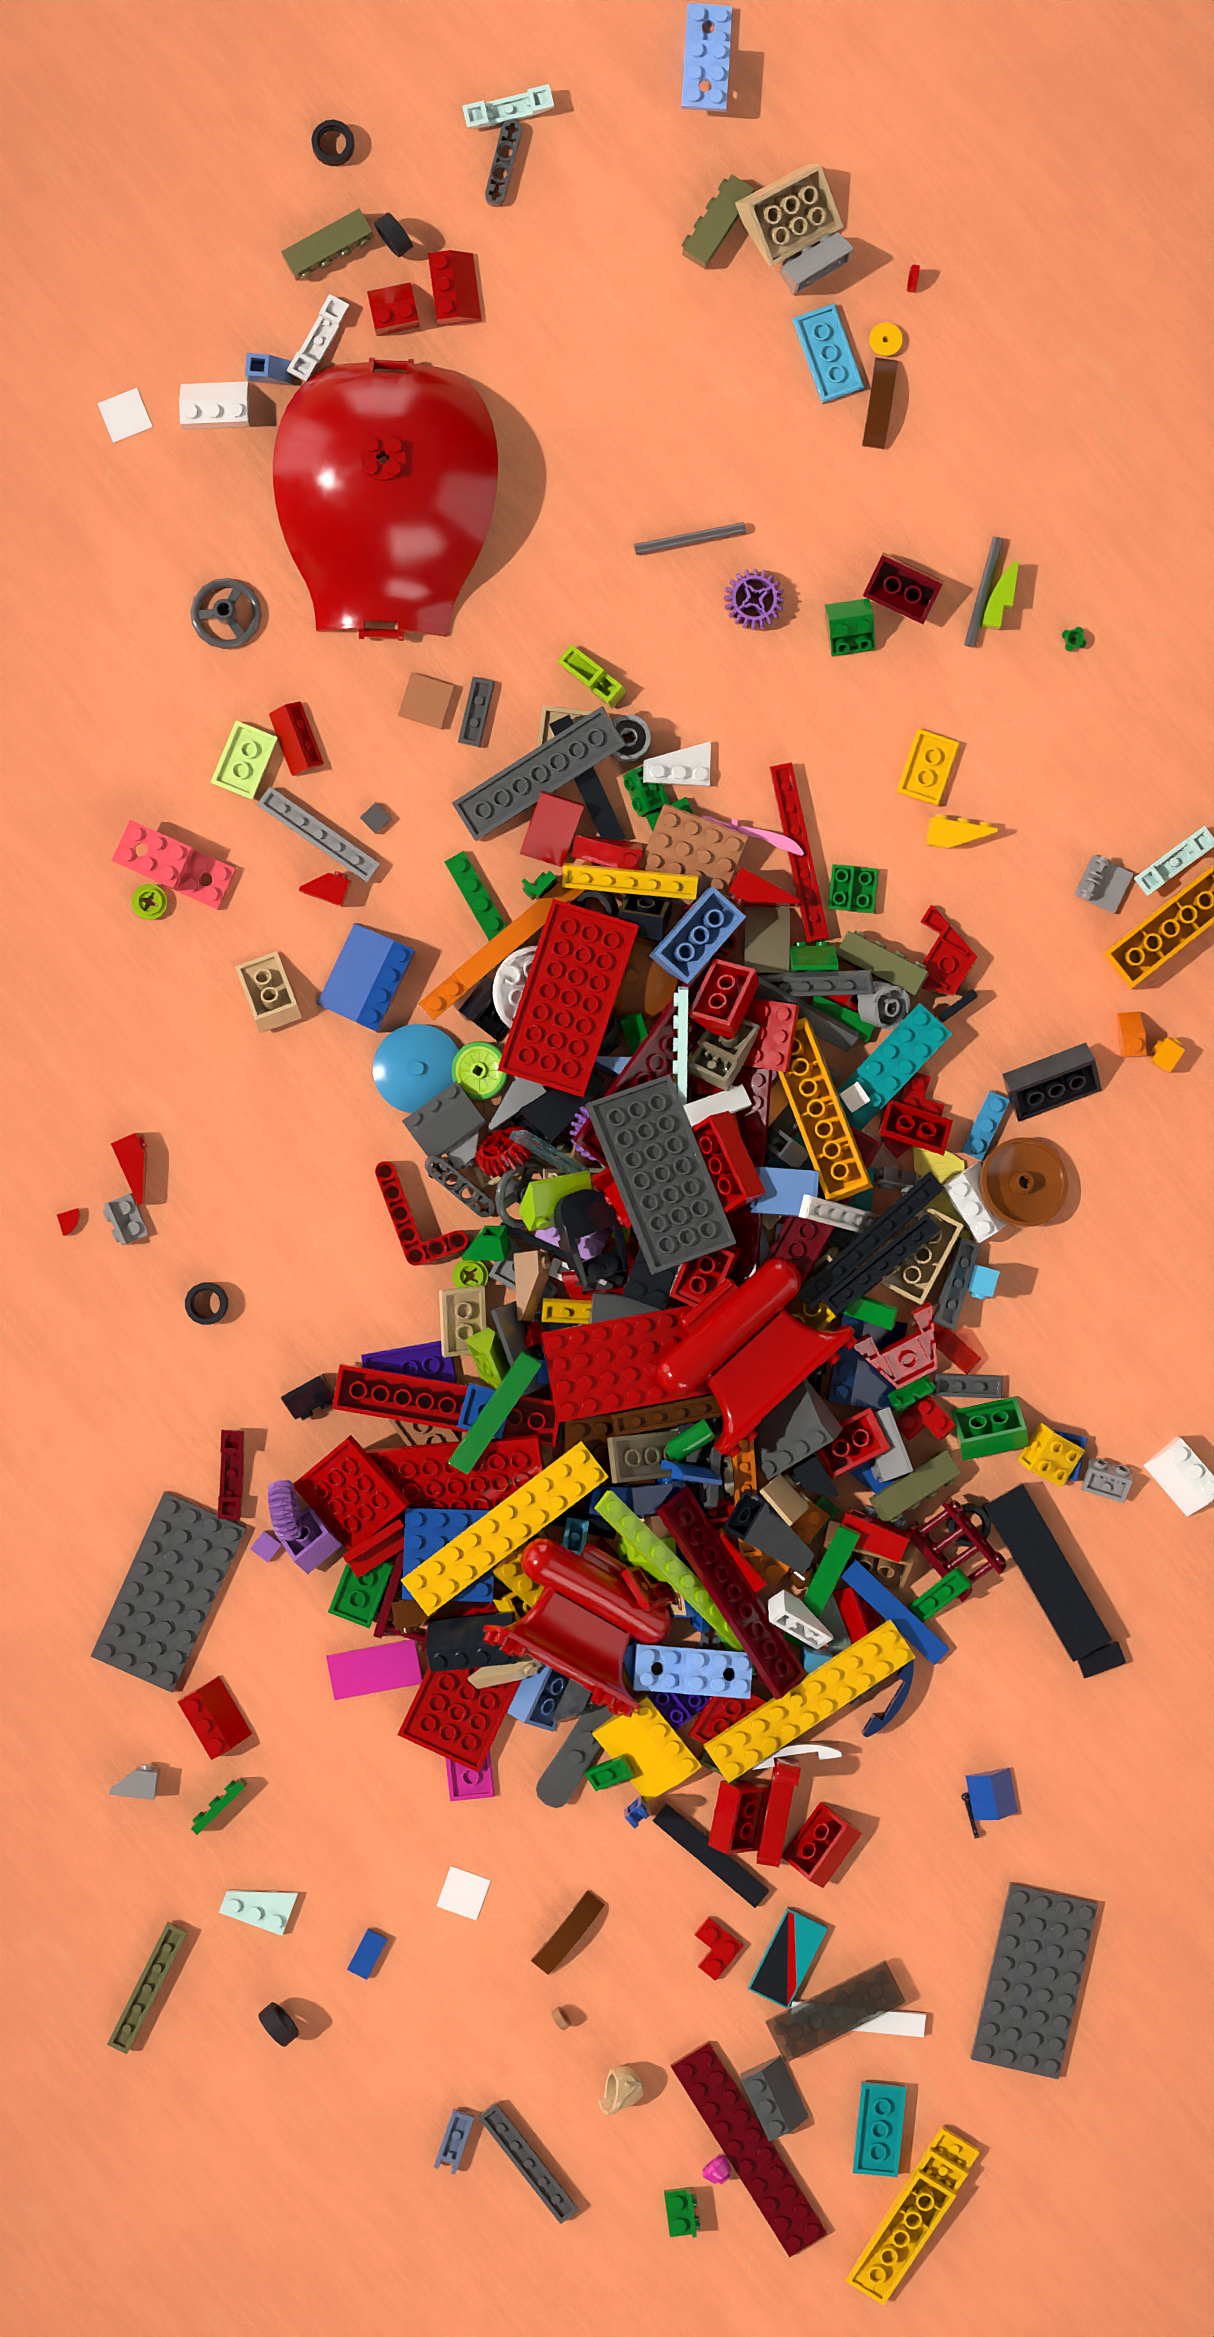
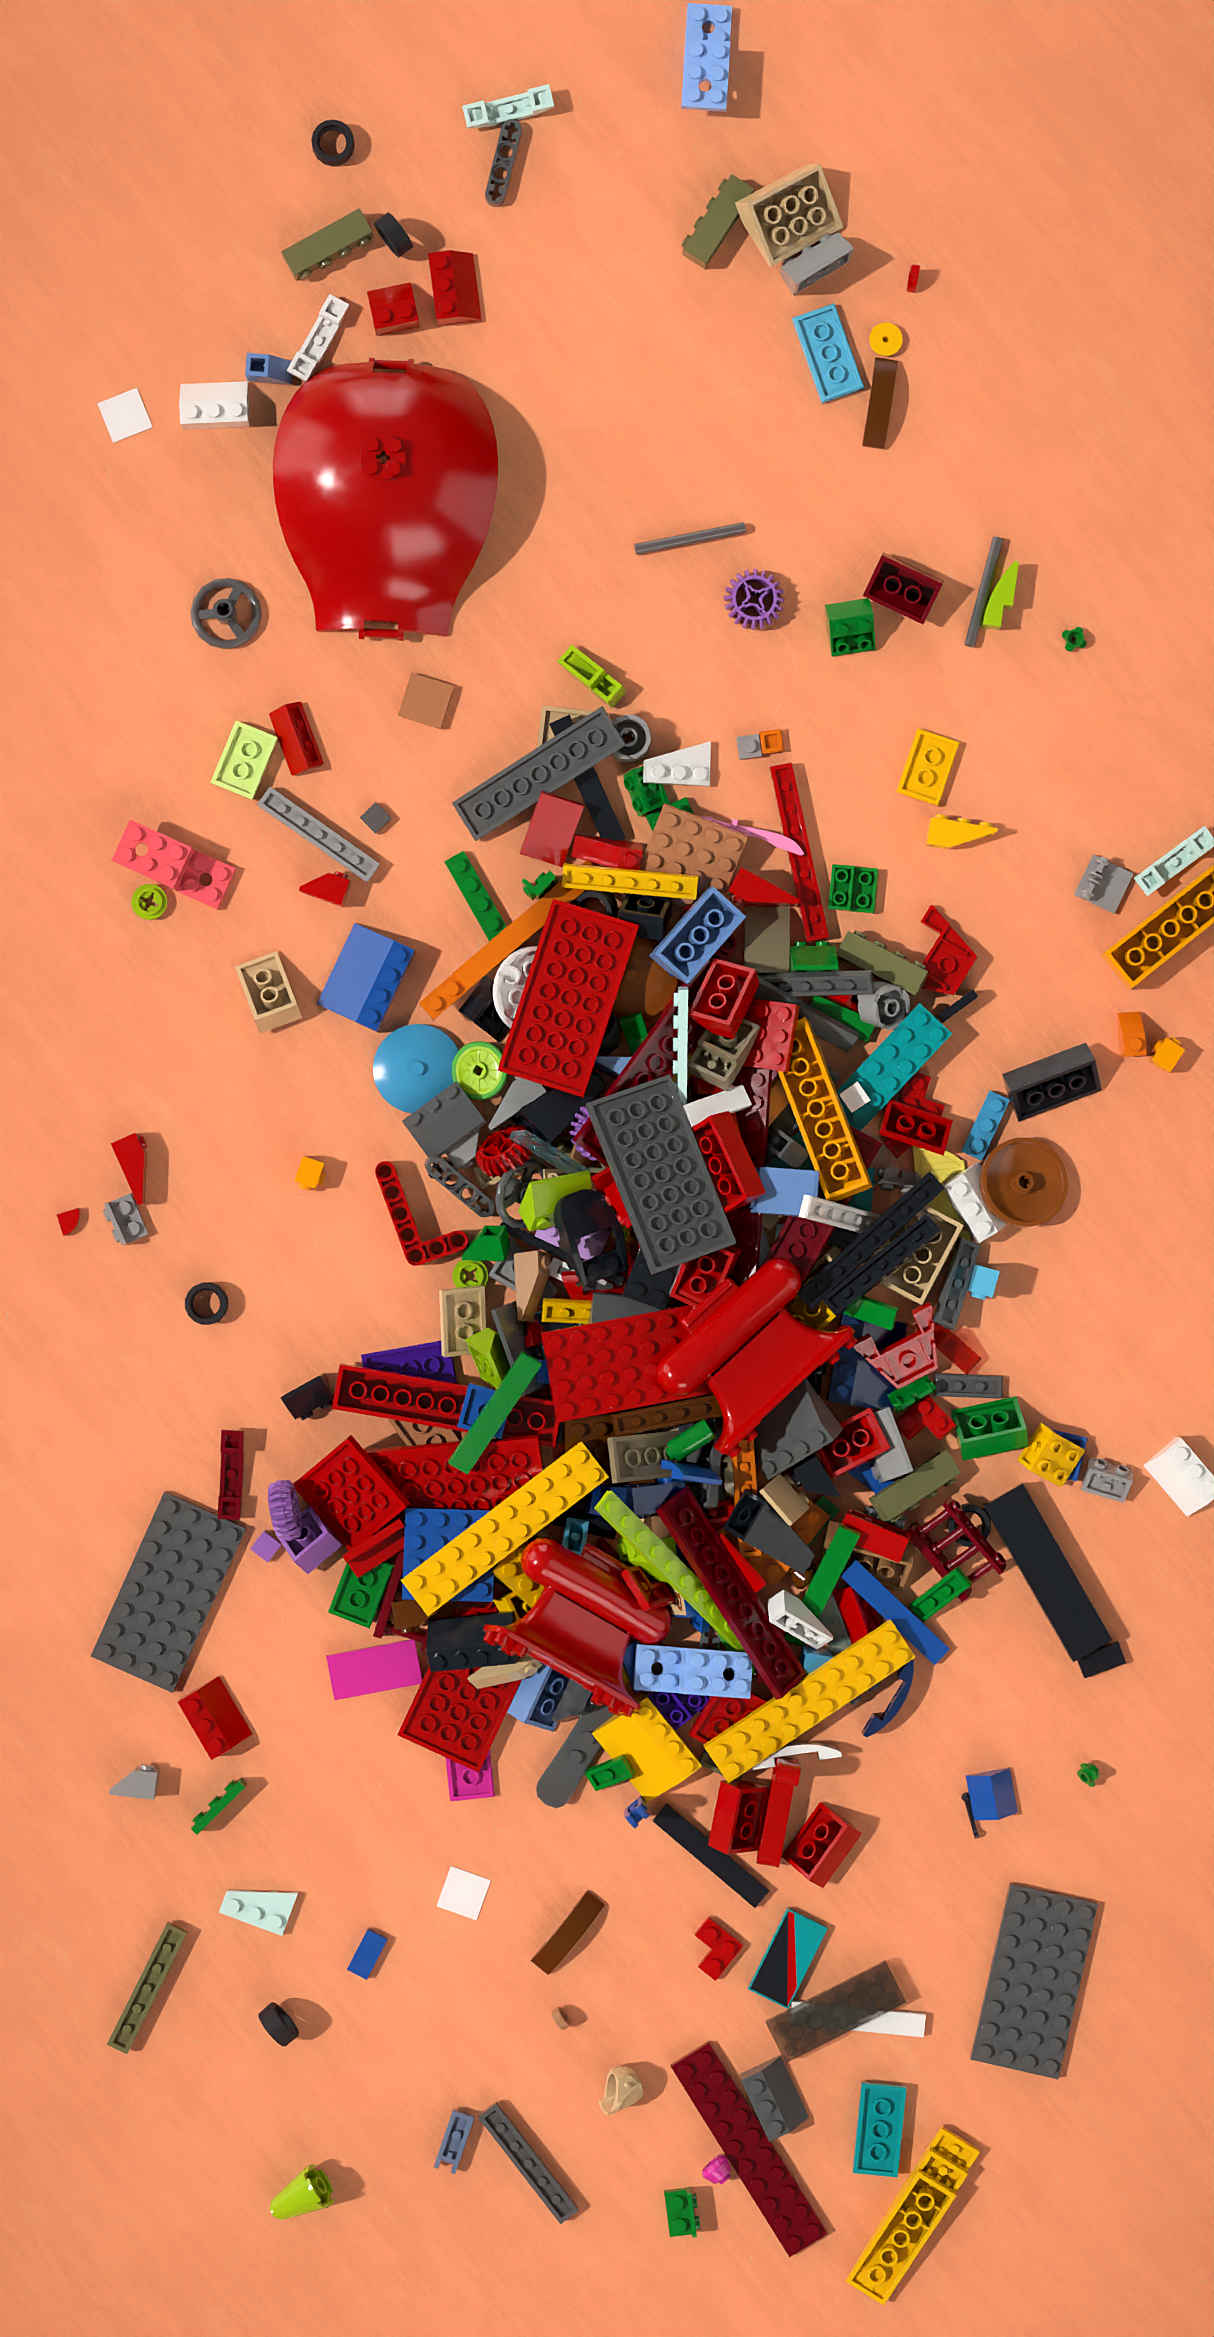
dark grey tile [458,677,495,748] -> none
none -> lime cone [270,2164,334,2220]
none -> light orange brick [294,1156,326,1191]
none -> light grey plate [736,734,762,760]
none -> orange tile [759,729,784,755]
none -> green plate [1077,1763,1100,1787]

